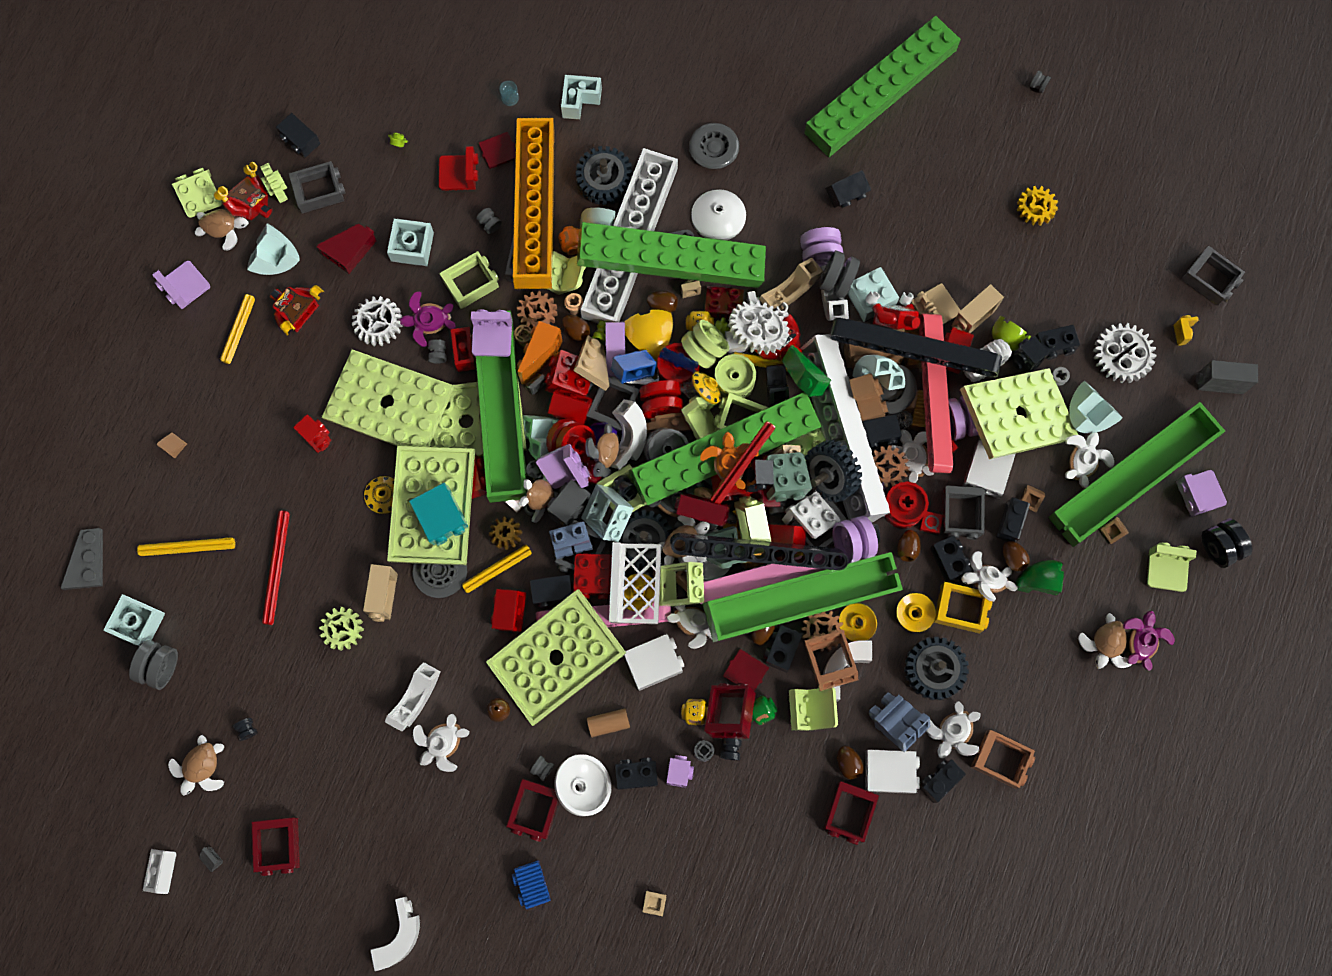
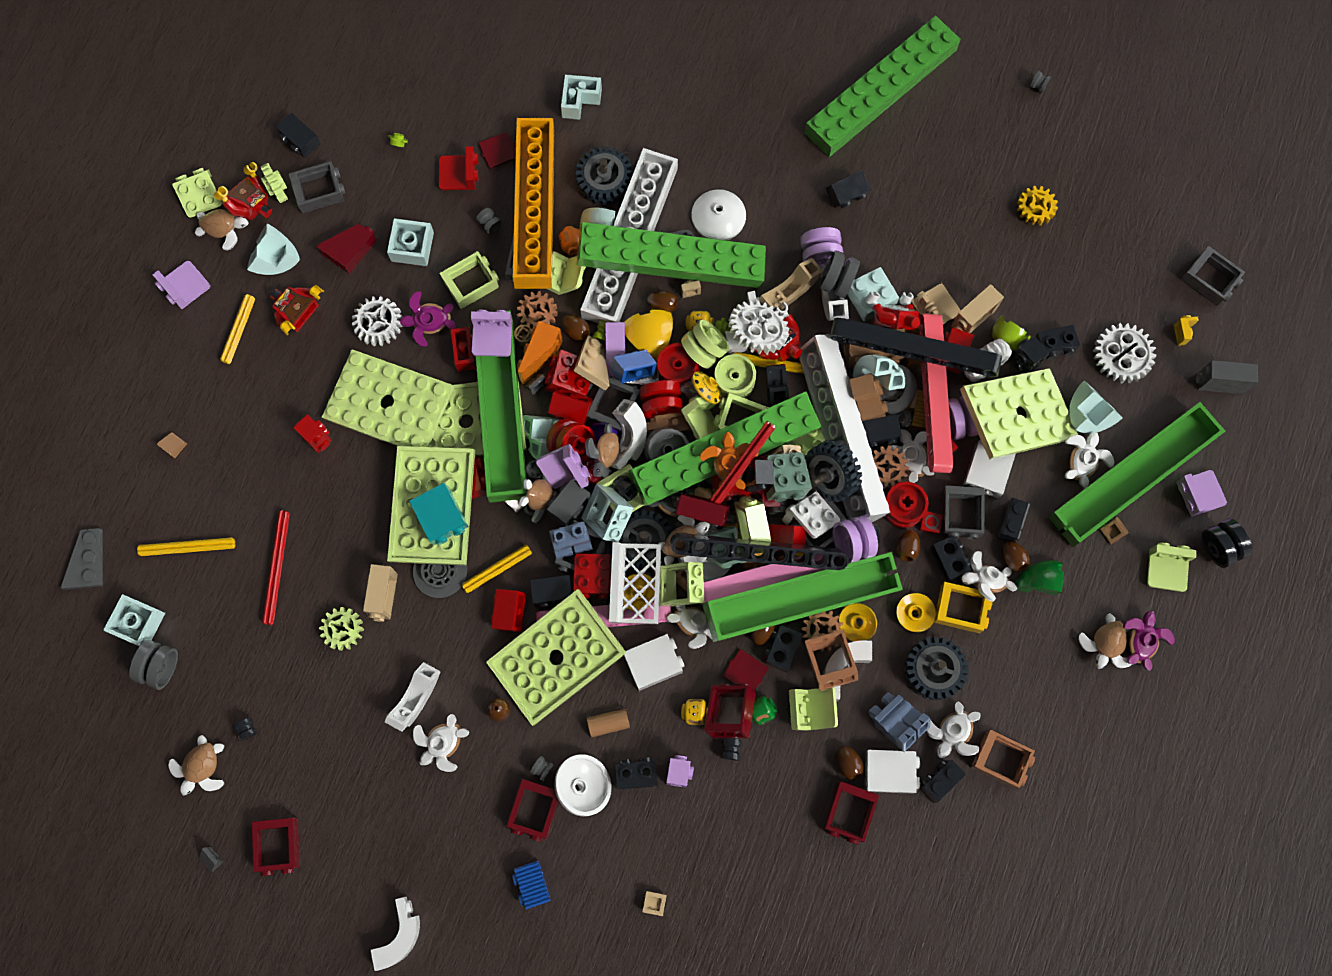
white slope [143,849,176,894] -> none
yellow dish [364,476,394,514] -> none
dark grey wheel [428,340,447,364] -> none
pearl gold gear [489,517,522,550] -> none
clear light blue wheel [499,81,519,106] -> none
light nougat cone [564,293,583,315] -> none
clear blue pin [659,347,699,373] -> none
dark grey wheel [689,123,739,169] -> none
dark grey wheel [694,740,714,762] -> none
dark red hinge [705,286,744,319] -> none
green slope [782,345,832,397] -> none
medium nougat slope [1020,485,1045,512] -> none
light grey bush [1052,367,1070,386] -> none

